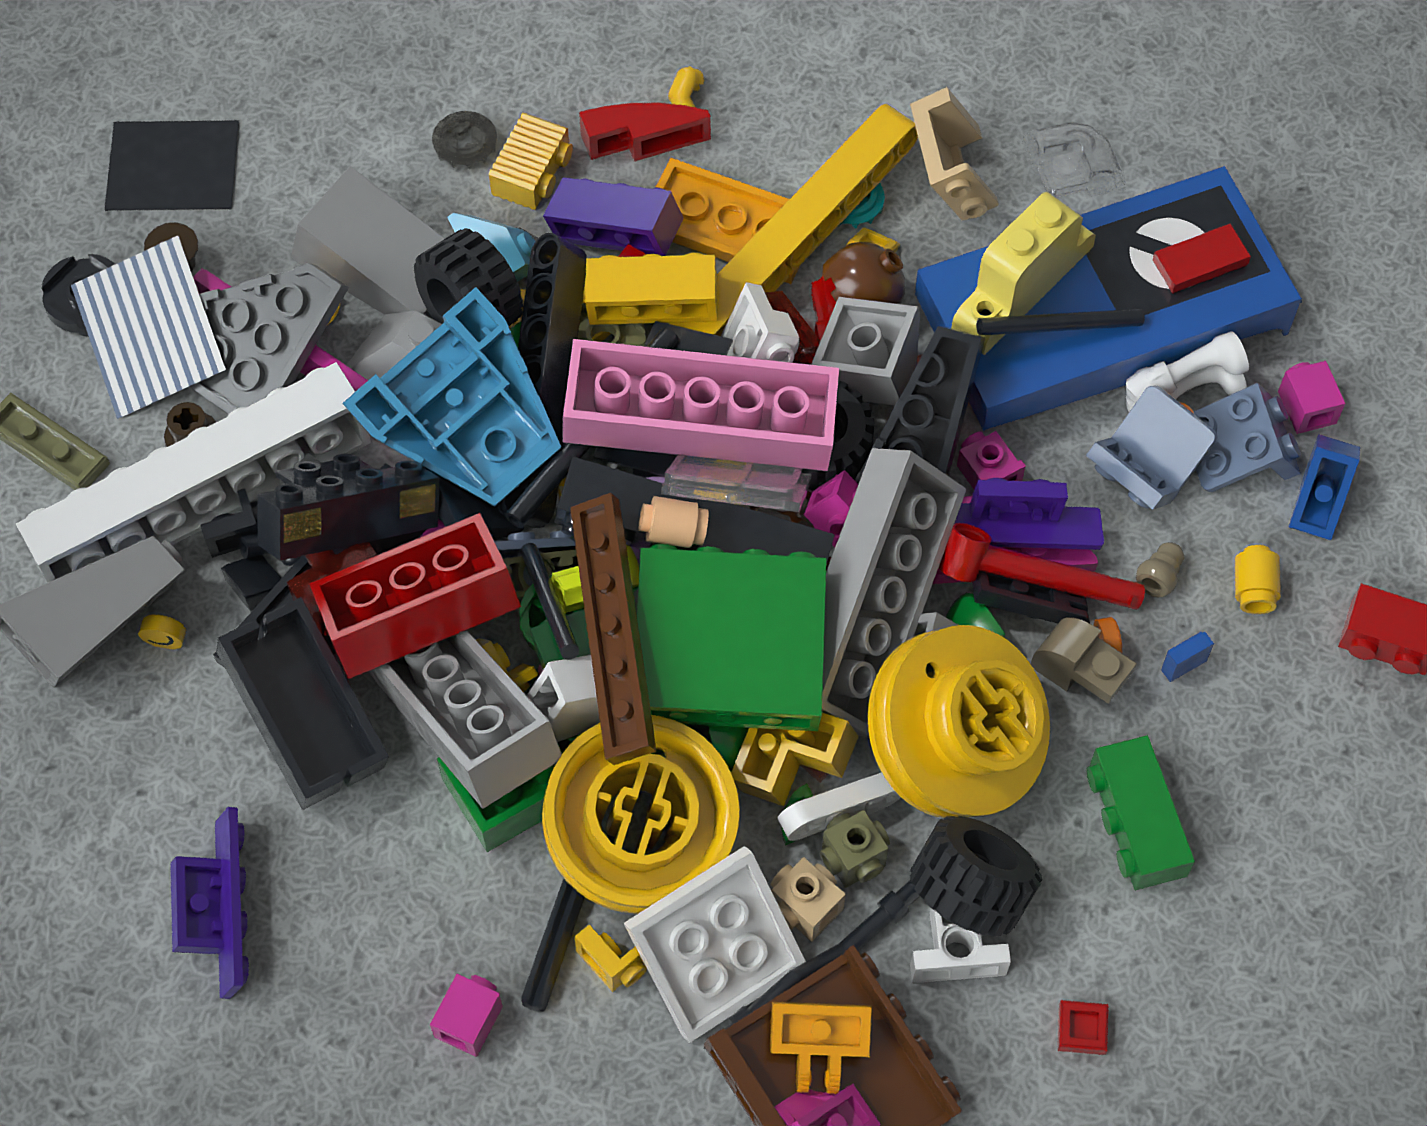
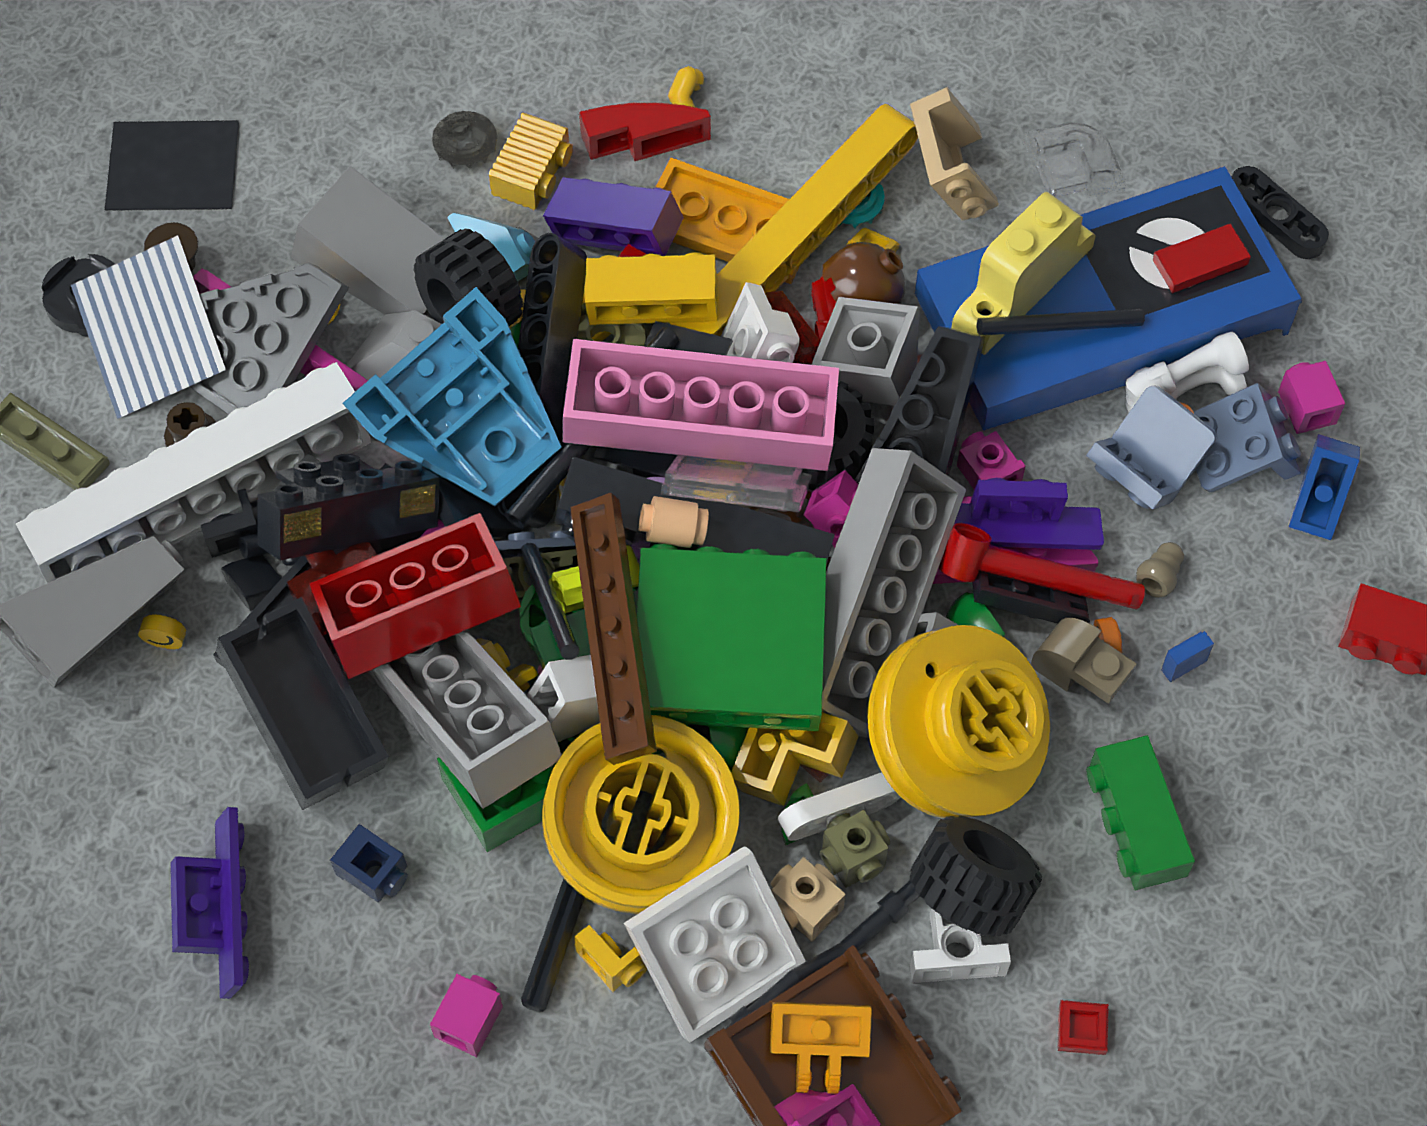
yellow brick [1235,545,1281,614] -> none
none -> dark blue brick [330,824,408,903]
none -> black beam [1231,166,1329,259]

